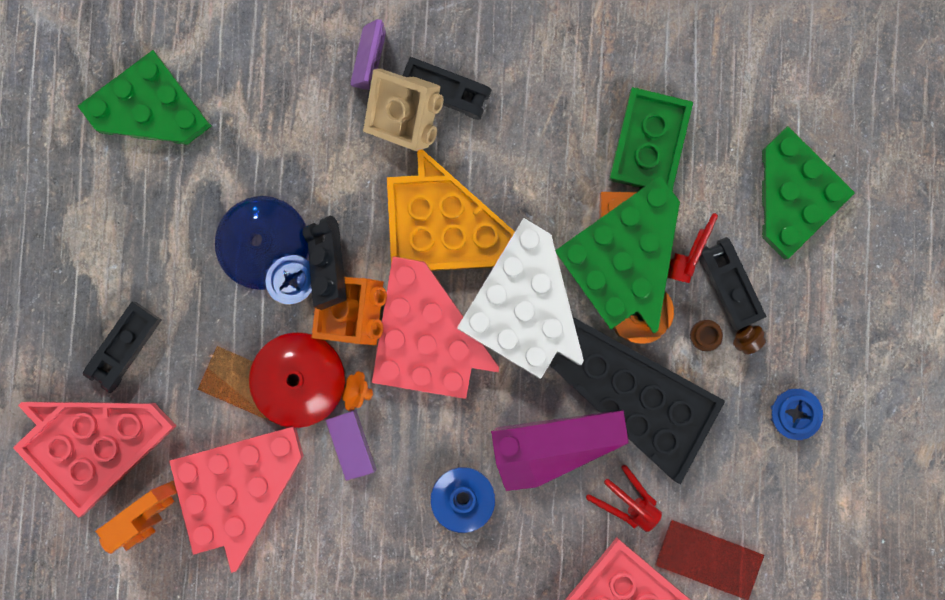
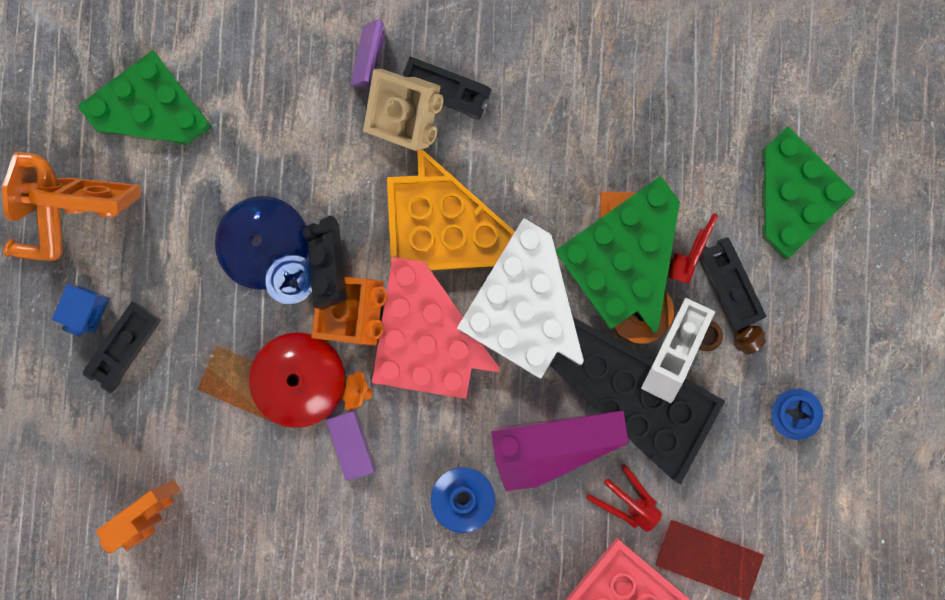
coral wing [13,401,177,518] -> none
coral wing [169,427,303,573] -> none
green plate [608,87,693,191] -> none
none -> orange plate [2,152,141,261]
none -> blue brick [52,284,110,336]
none -> white slope [641,298,715,403]

